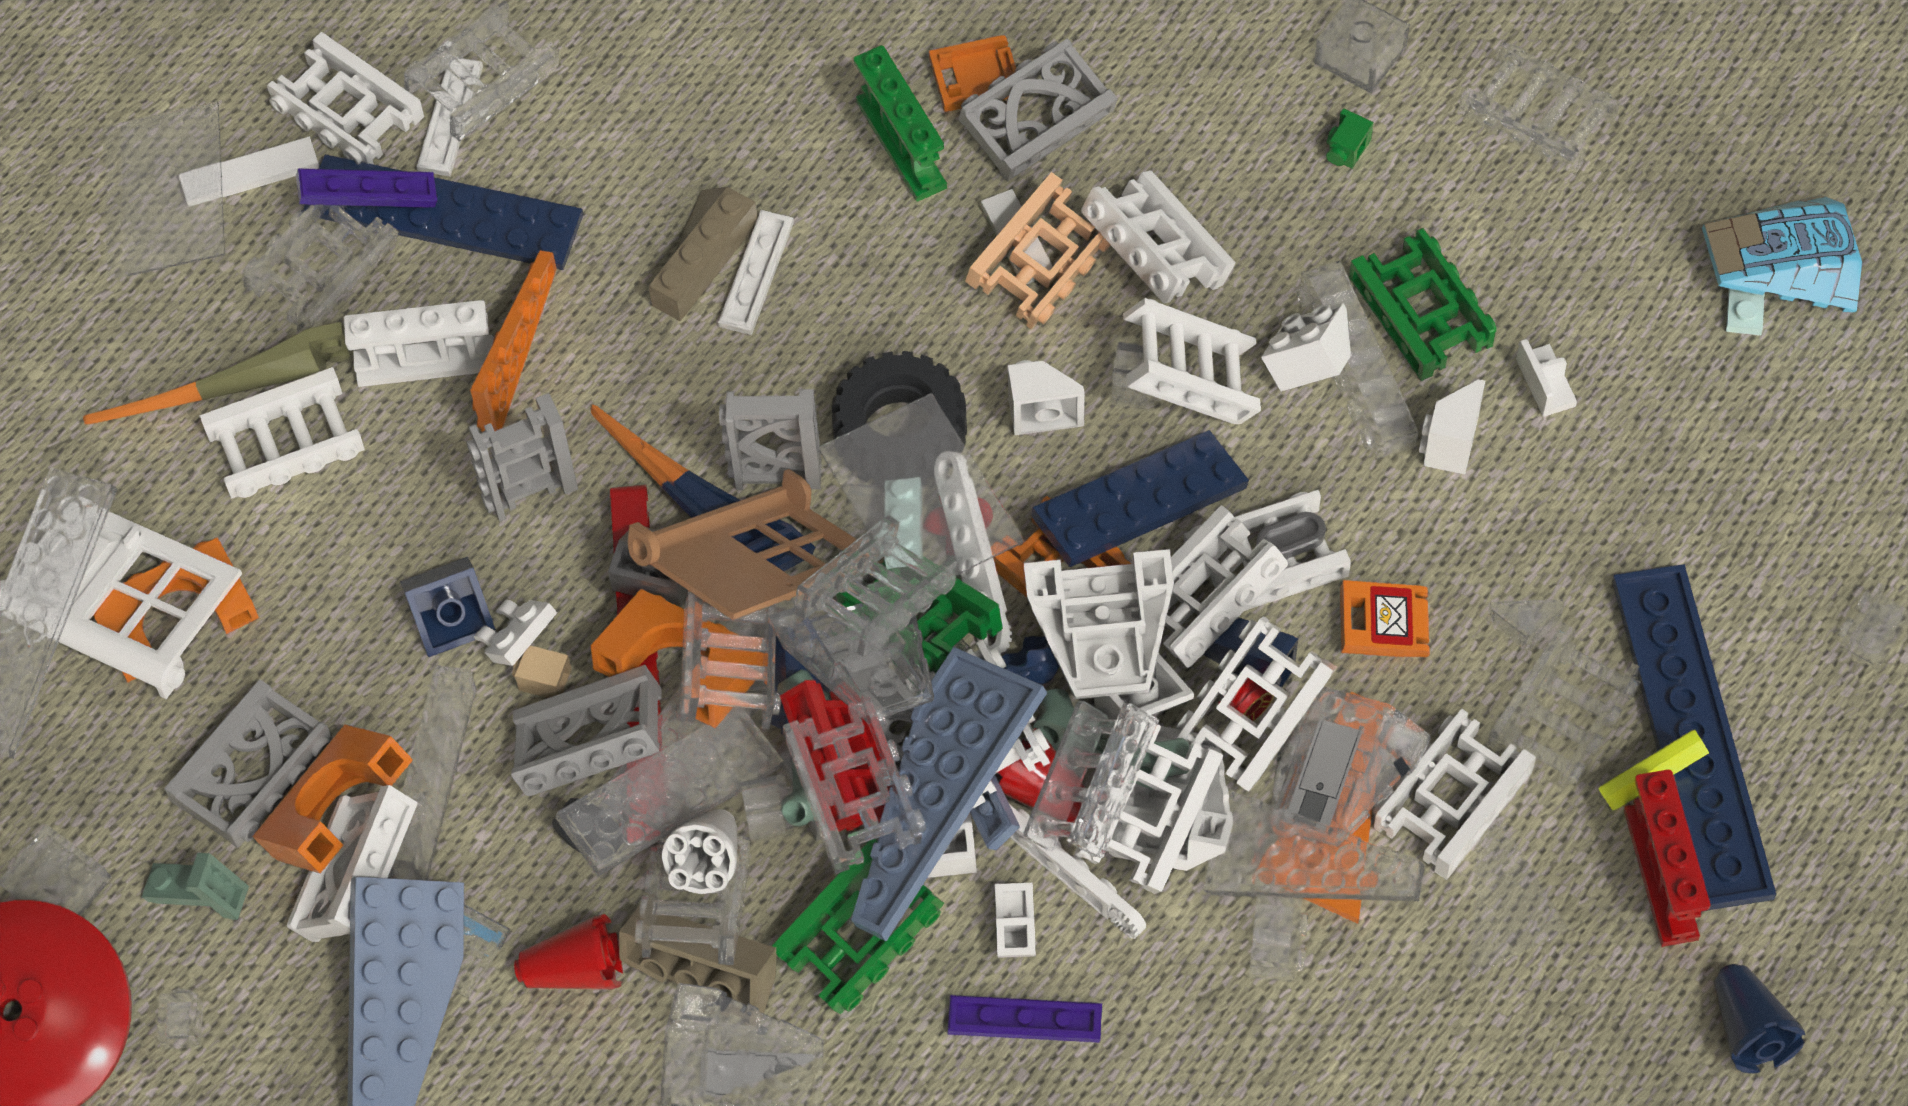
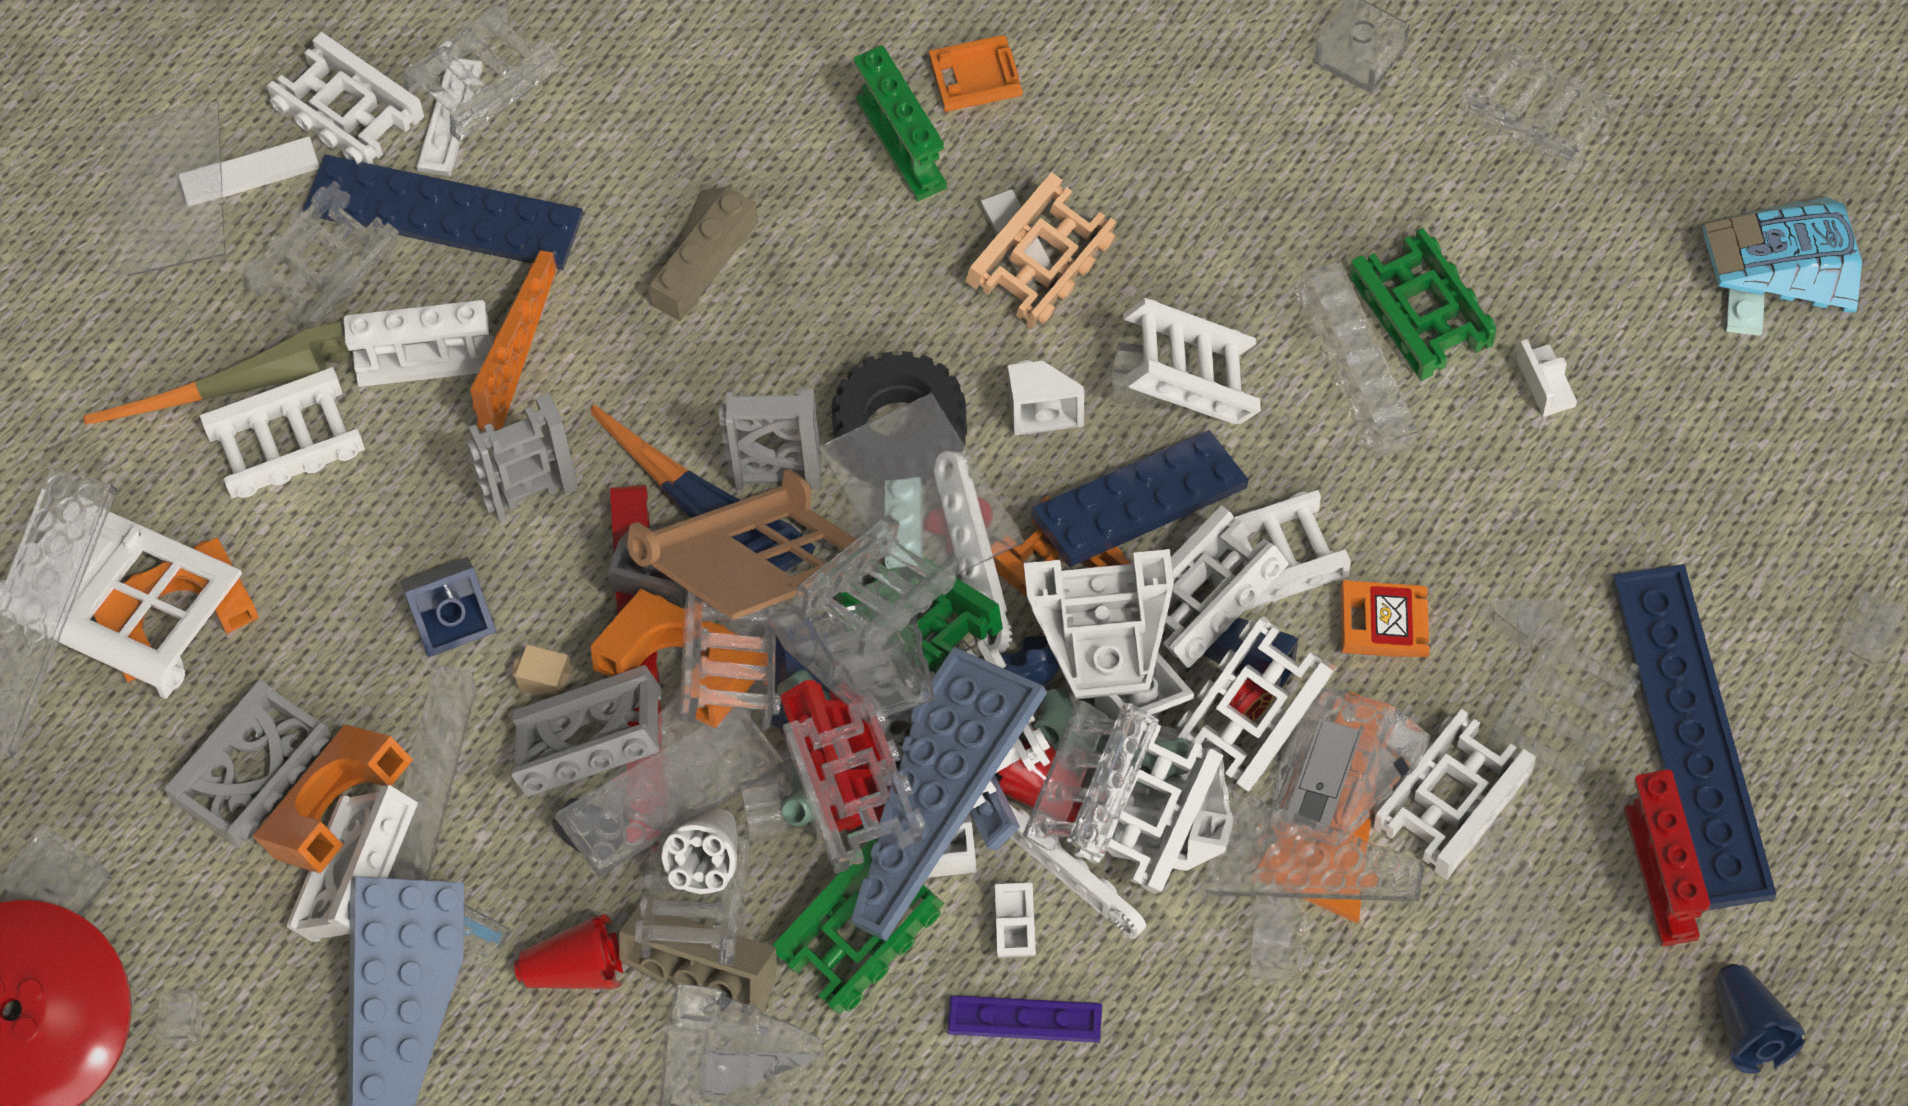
sand green bracket [141,853,249,920] -> none
dark purple tile [296,168,437,207] -> none
white plate [474,599,557,666] -> none
white tile [718,210,794,335] -> none
light grey fence [959,38,1118,182] -> none
white fence [1081,170,1236,304] -> none
flat silver tile [1256,512,1326,559] -> none
white slope [1261,303,1351,391] -> none
green brick [1326,108,1374,169] -> none
white slope [1419,379,1485,474] -> none
neon yellow tile [1598,730,1709,811] -> none

